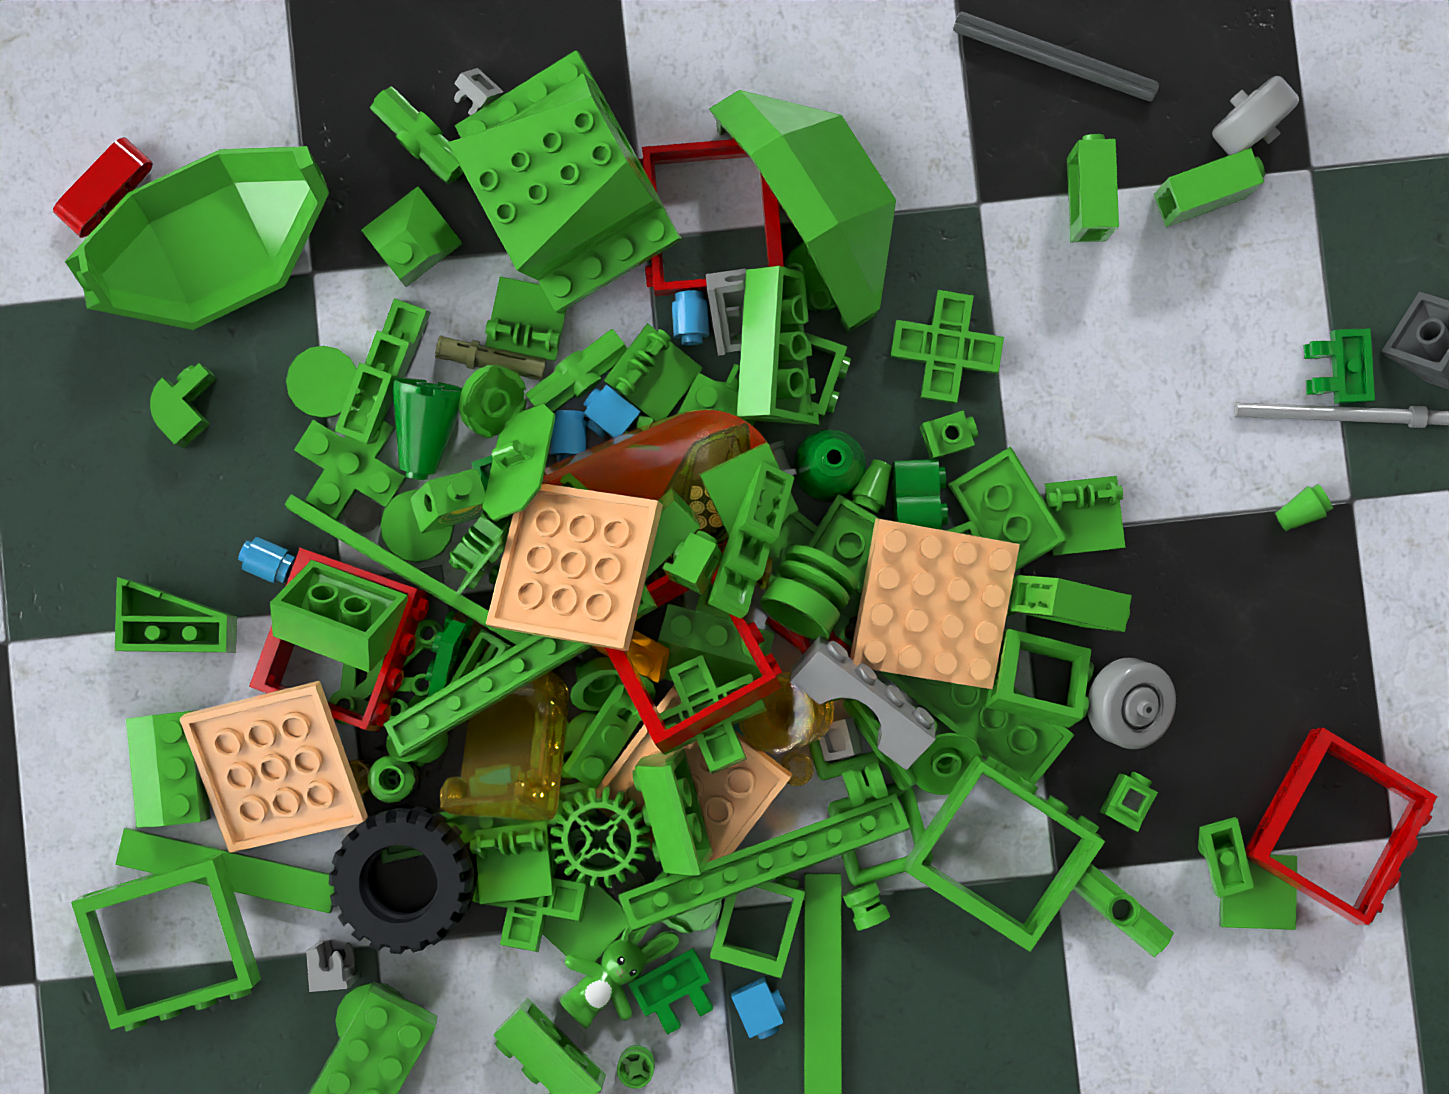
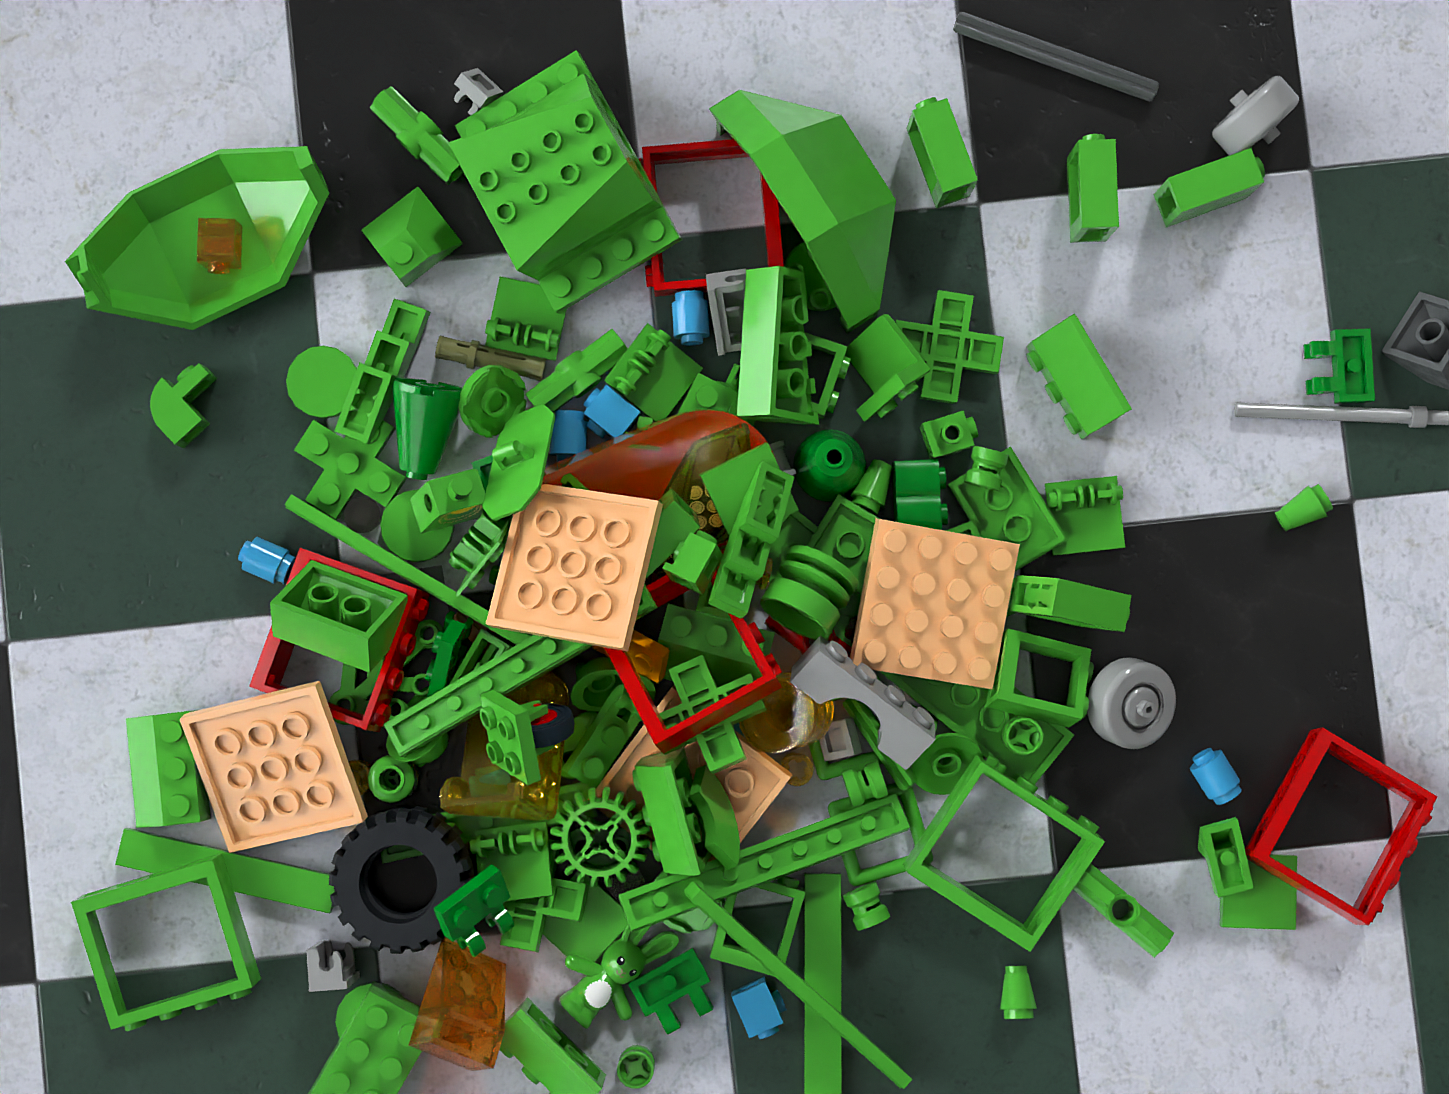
red beam [53,137,153,238] -> none
bright green wedge [115,577,237,653] -> none
bright green window [1099,771,1158,832] -> none
none -> clear orange brick [197,218,242,274]
none -> clear orange slope [409,938,506,1071]
none -> green plate [433,864,514,957]
none -> bright green plate [480,690,575,785]
none -> bright green tile [684,881,912,1089]
none -> bright green tile [689,764,740,870]
none -> bright green bracket [845,314,931,422]
none -> bright green window [906,97,978,208]
none -> bright green wheel [964,446,1009,491]
none -> bright green cone [1000,966,1037,1019]
none -> bright green wheel [1001,717,1043,755]
none -> bright green slope [1026,313,1132,440]
none -> dark azure brick [1190,748,1242,805]

